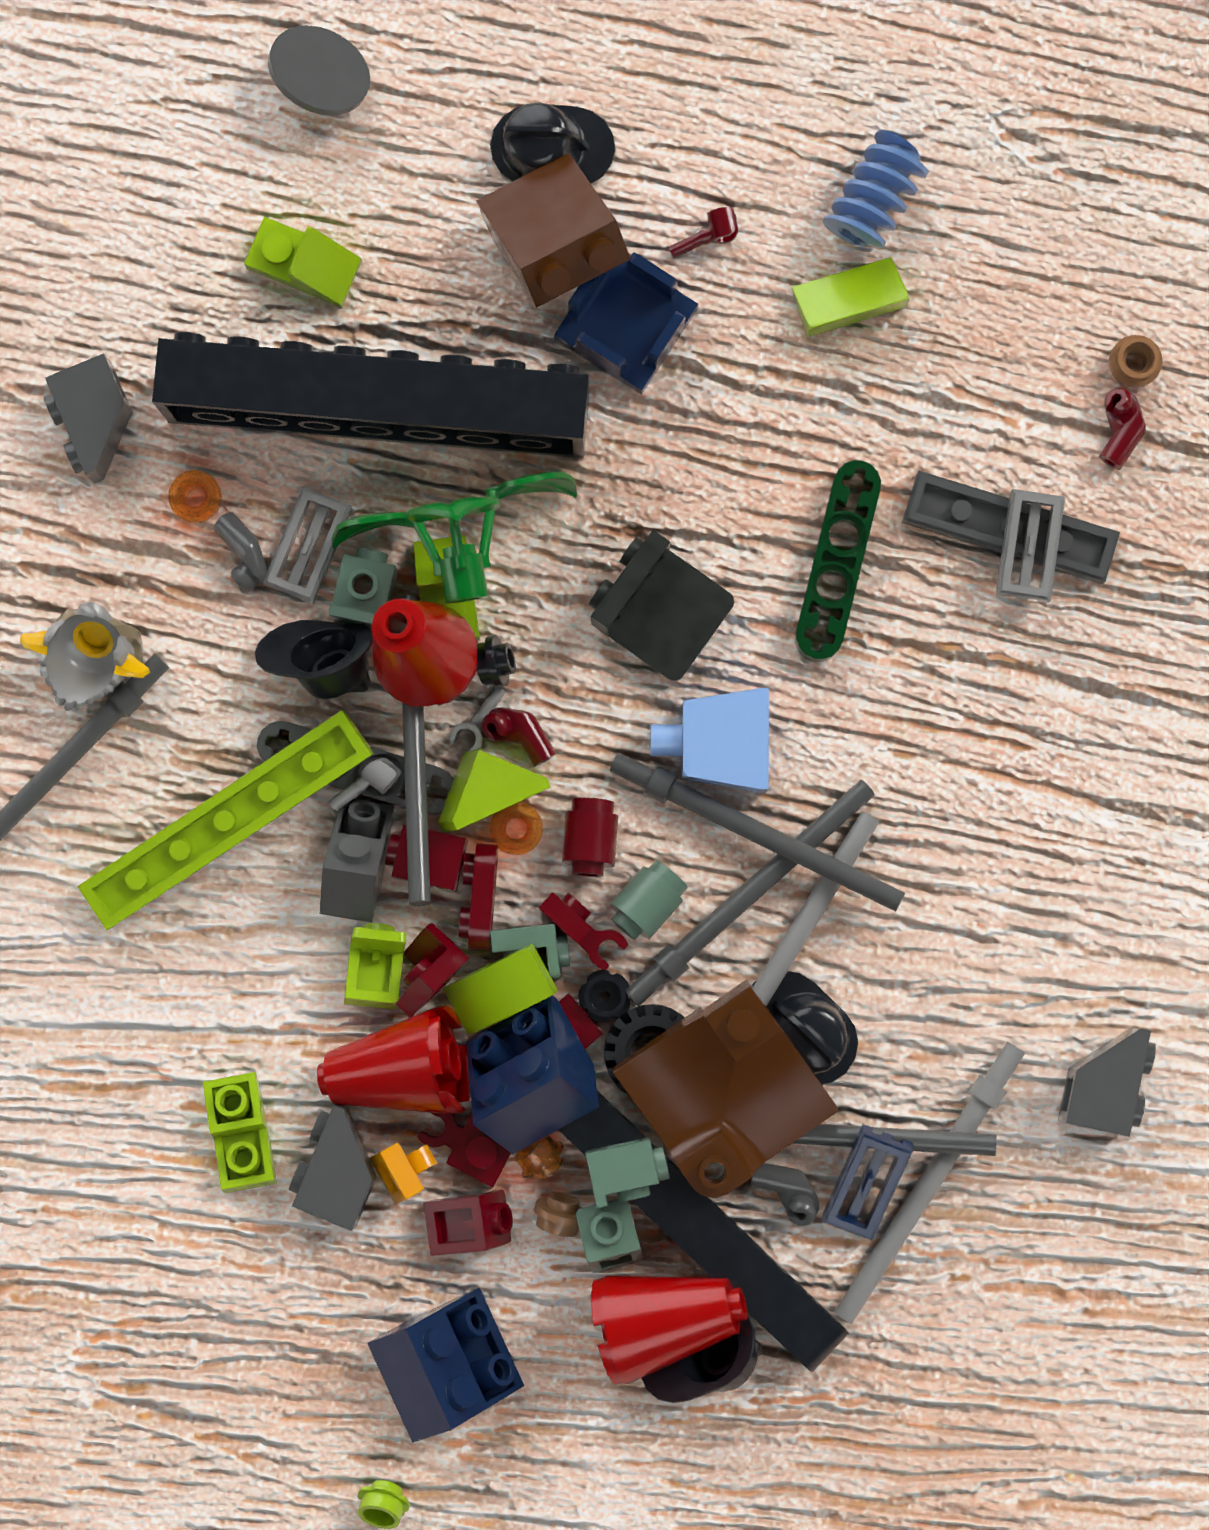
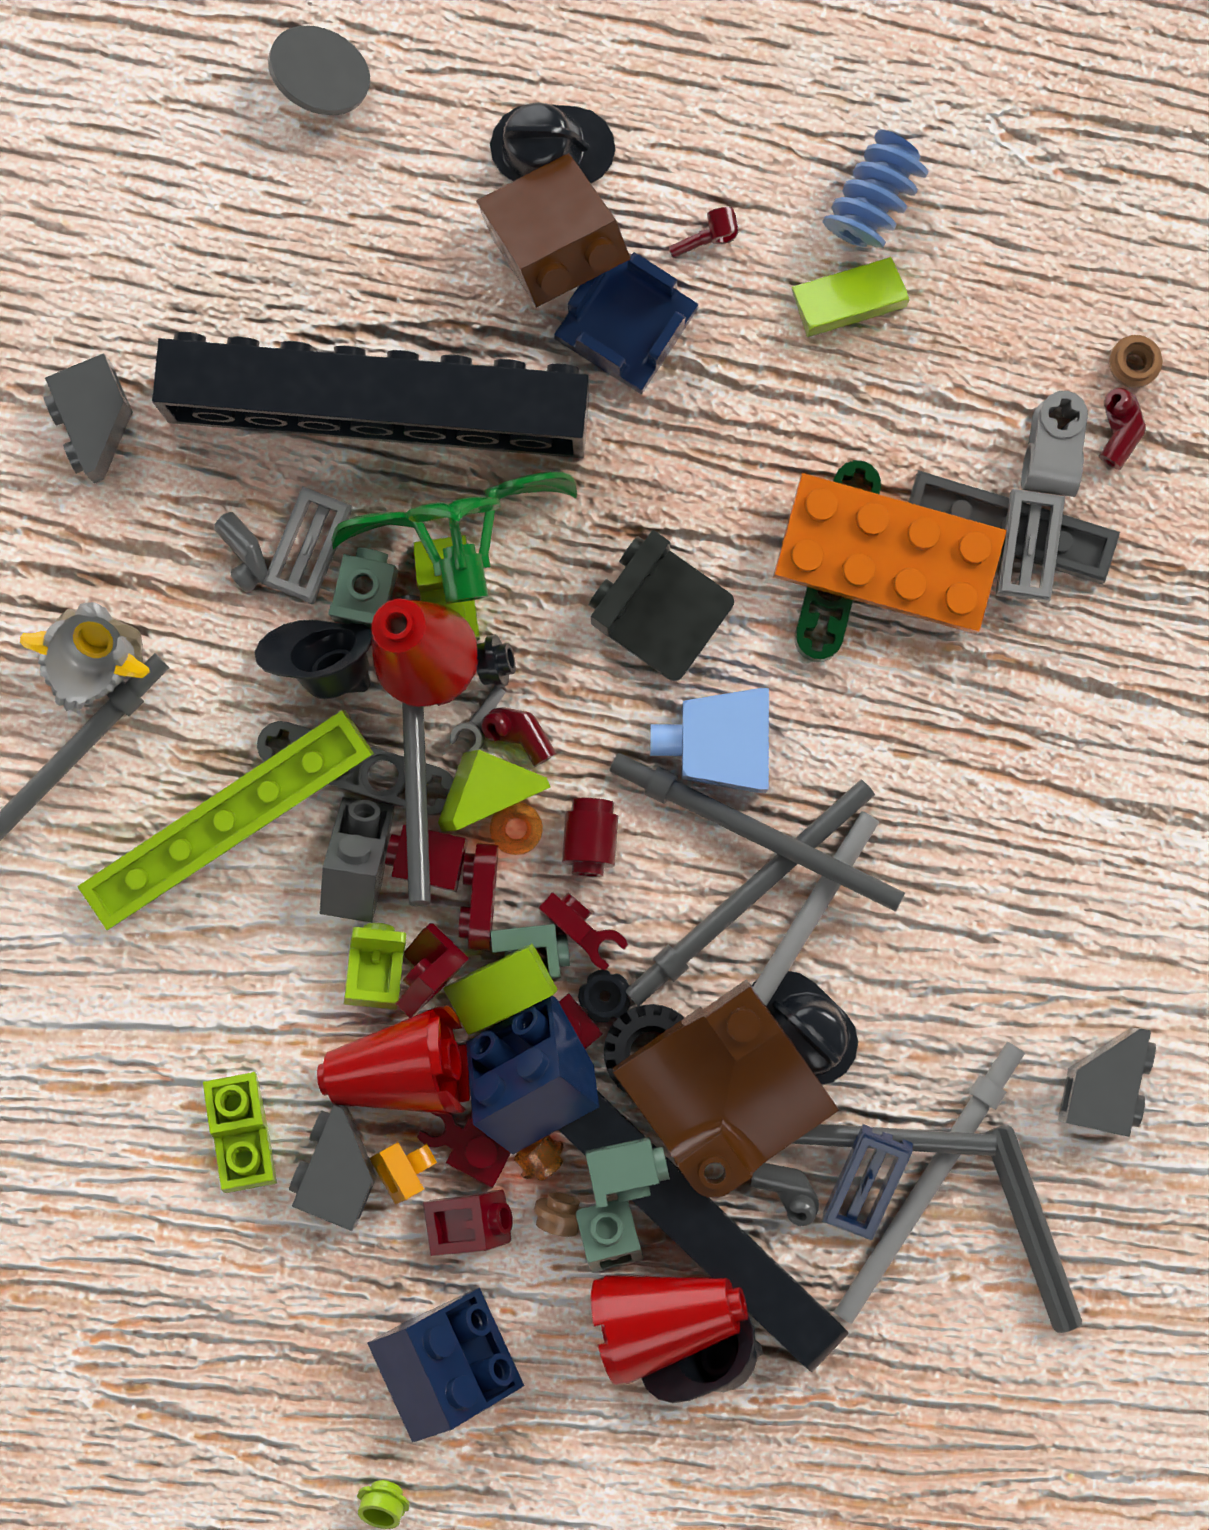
clear orange plate [168,470,222,523] -> none
lime slope [244,216,362,308] -> none
light grey hand [328,758,402,811] -> none
sand green brick [610,860,688,940] -> none
none -> orange plate [773,473,1007,634]
none -> dark grey axle [985,1125,1082,1333]
none -> light grey piece [1021,391,1088,497]

